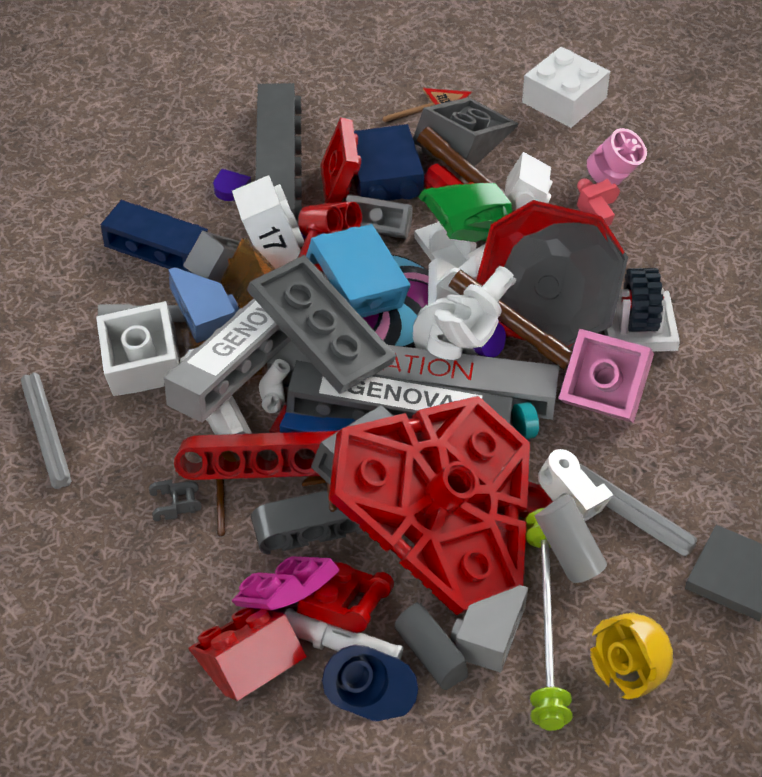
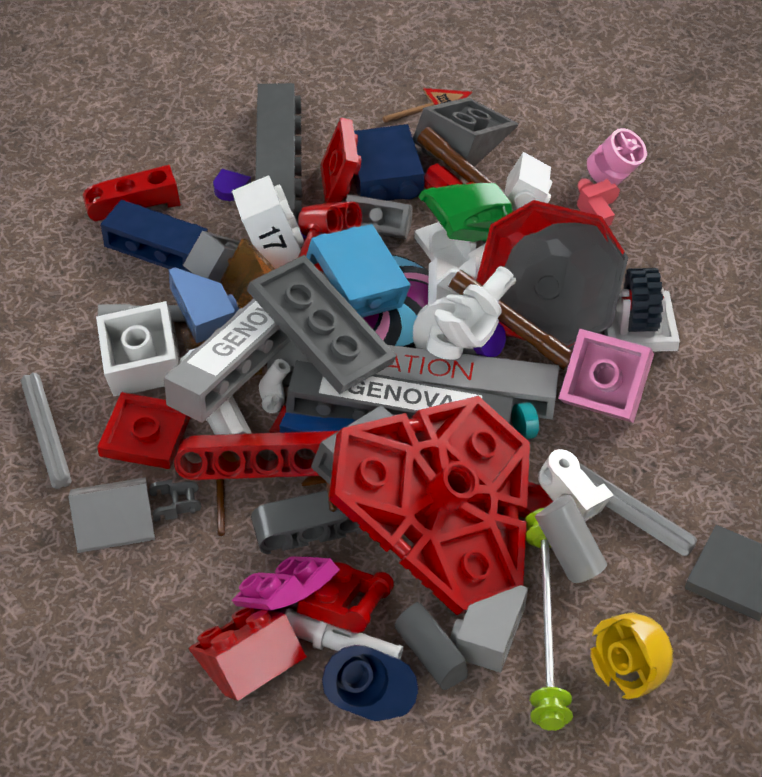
white brick [522,47,610,128] -> none
none -> light grey slope [68,477,155,553]
none -> red leg [83,164,181,221]
none -> red plate [97,392,190,469]

